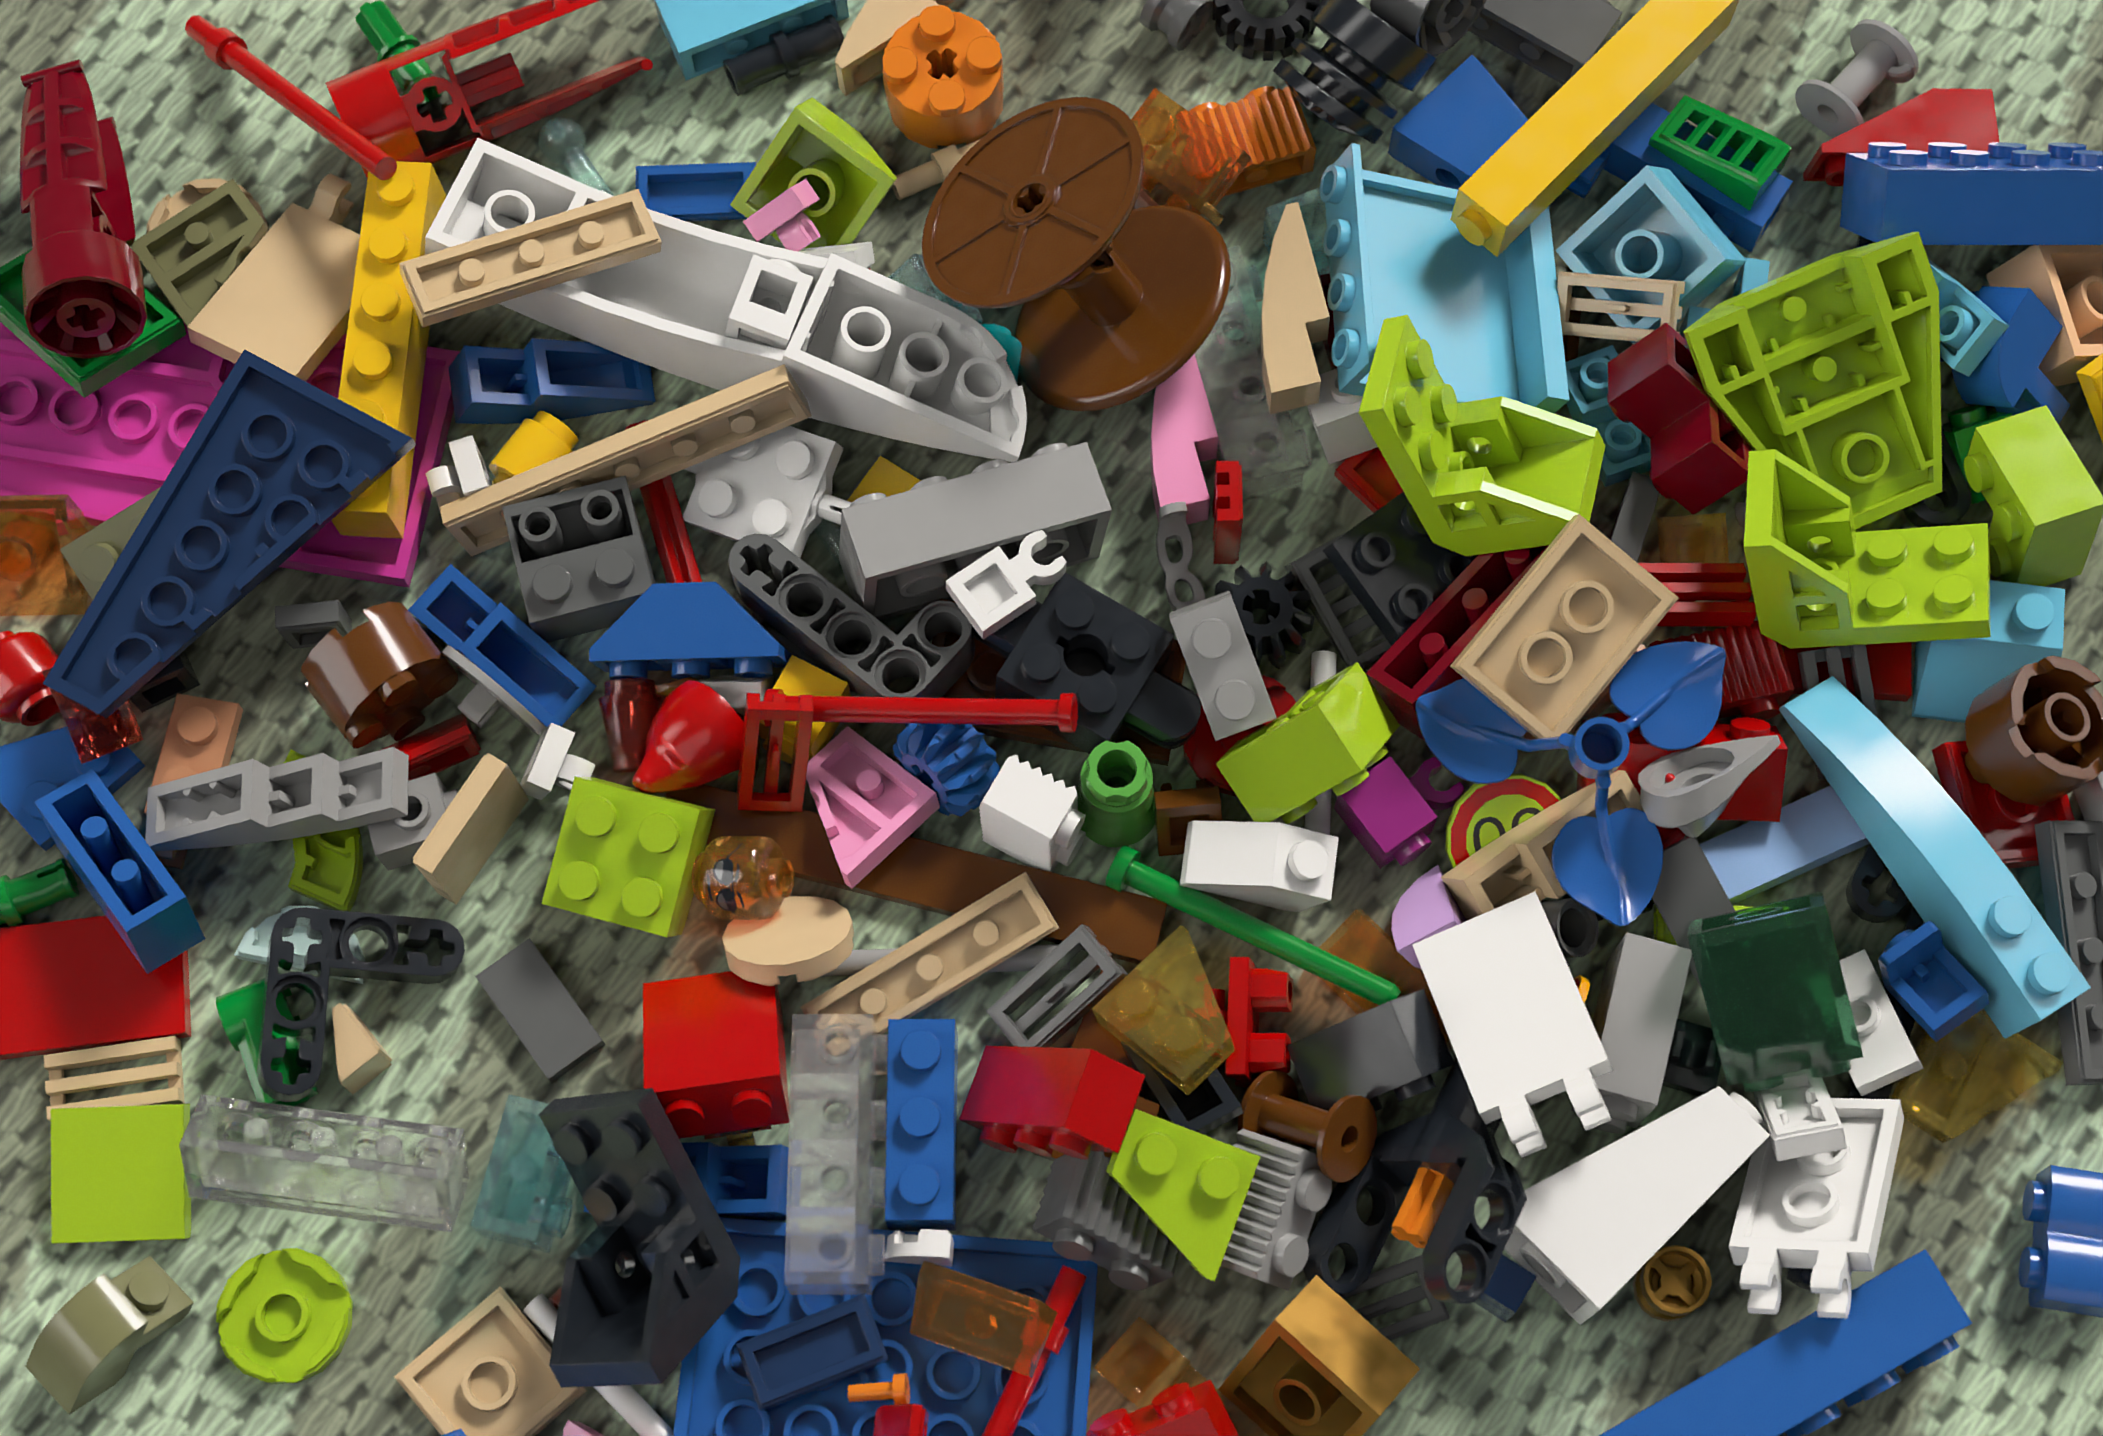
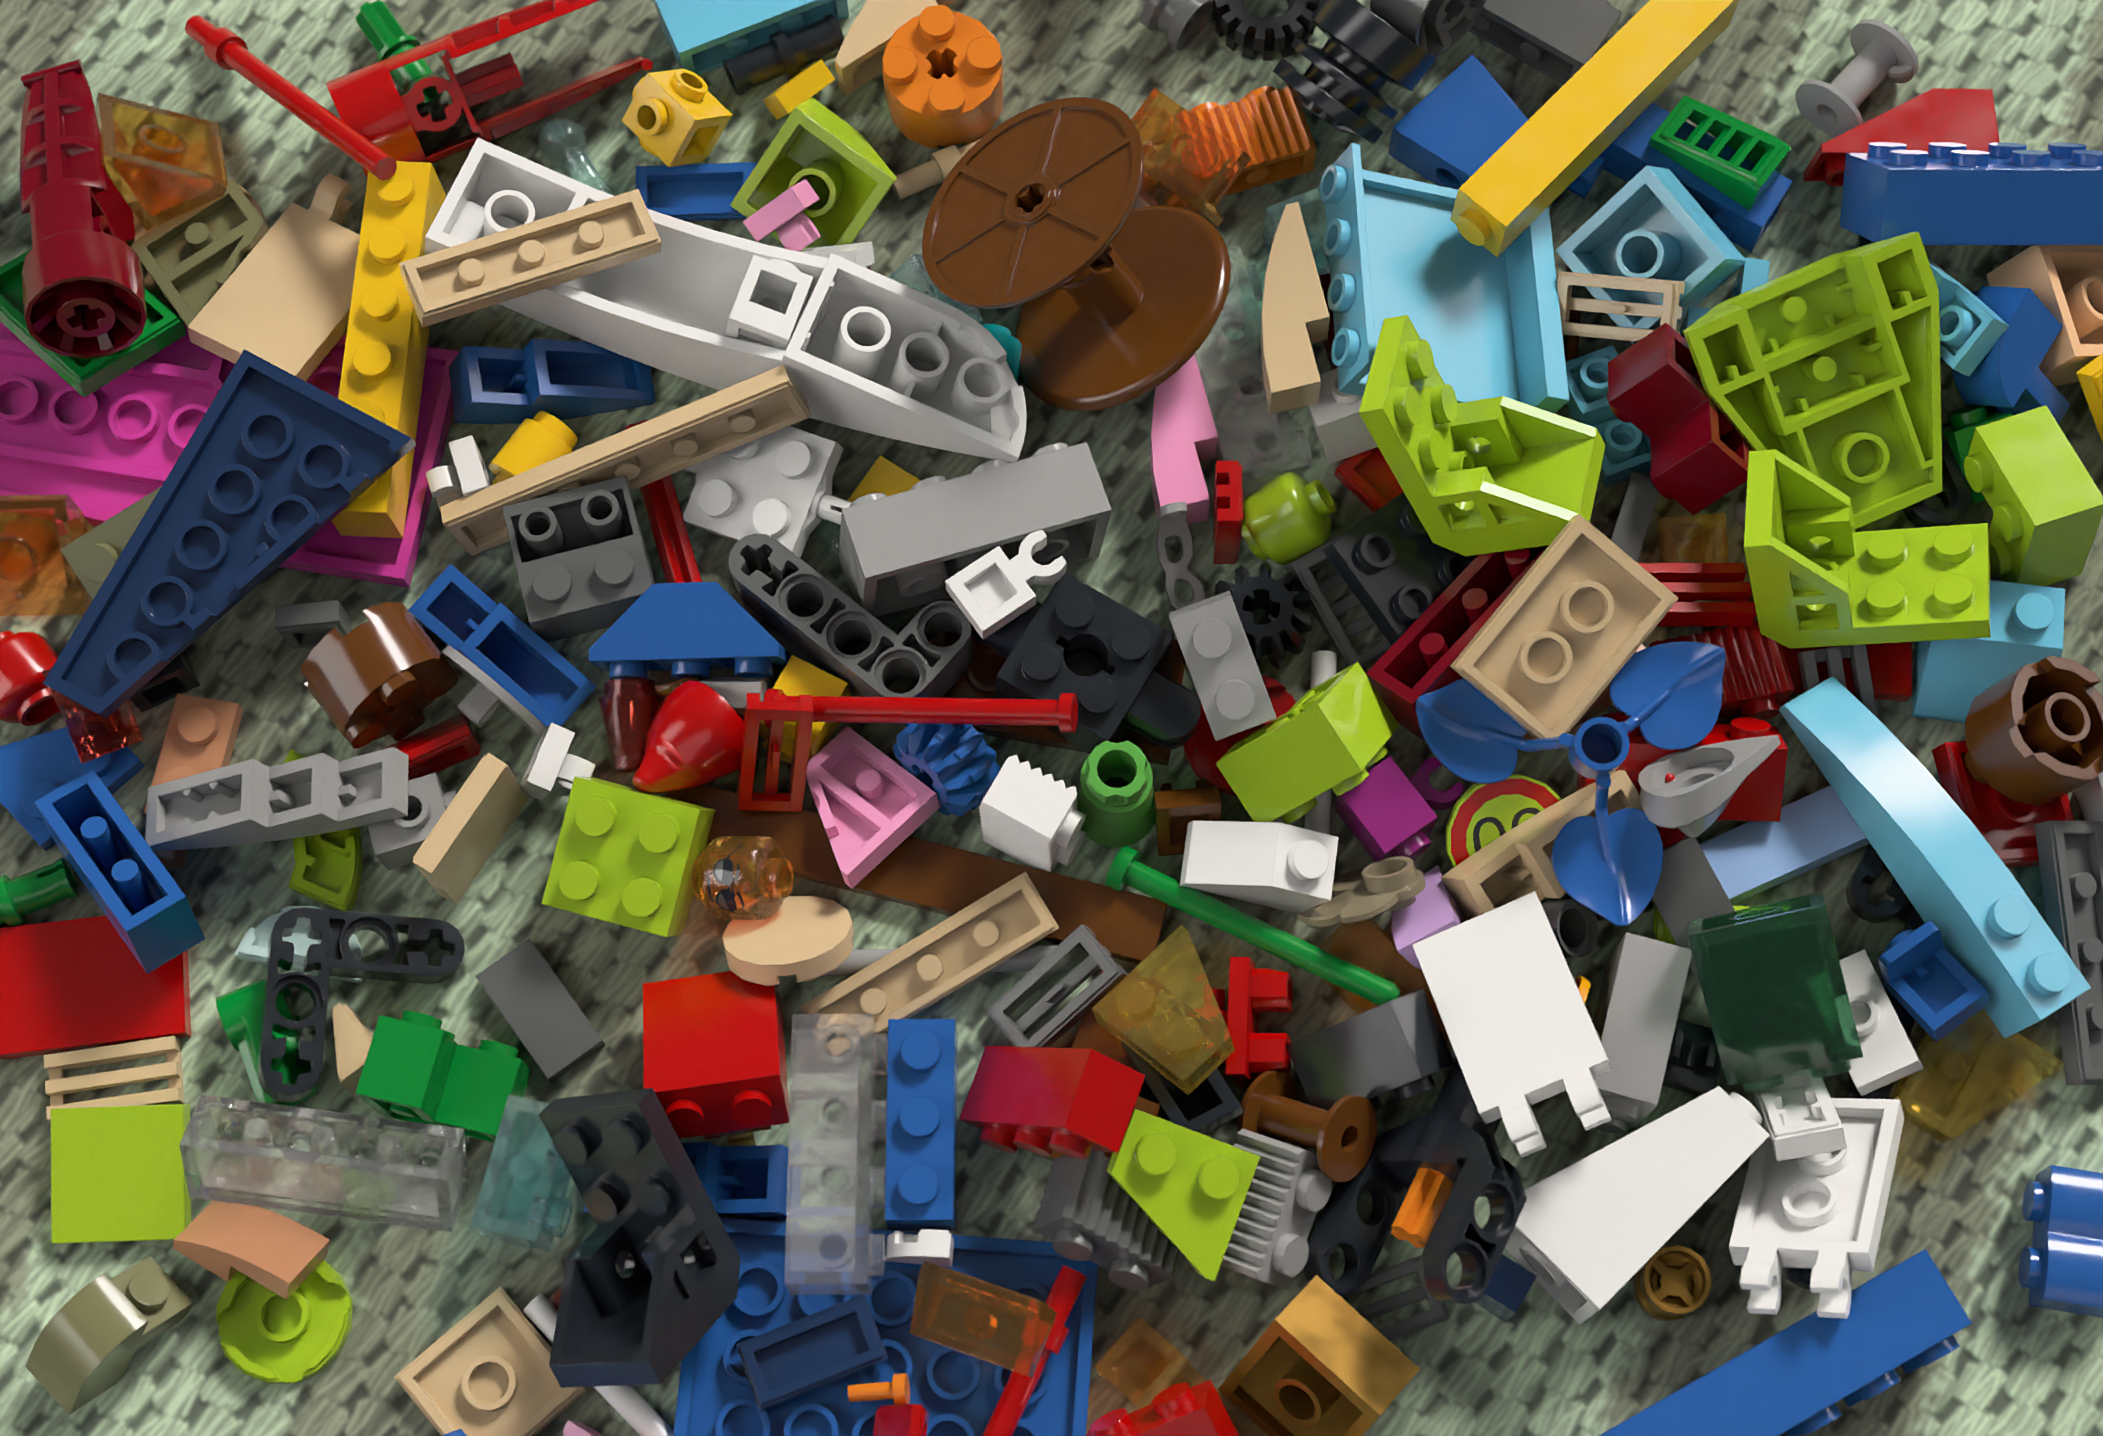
none -> clear orange slope [95,93,228,231]
none -> nougat slope [173,1198,330,1300]
none -> green brick [355,1010,532,1147]
none -> yellow brick [621,69,732,167]
none -> yellow tile [762,59,836,119]
none -> lime head [1242,472,1336,565]
none -> dark tan plate [1297,856,1426,928]

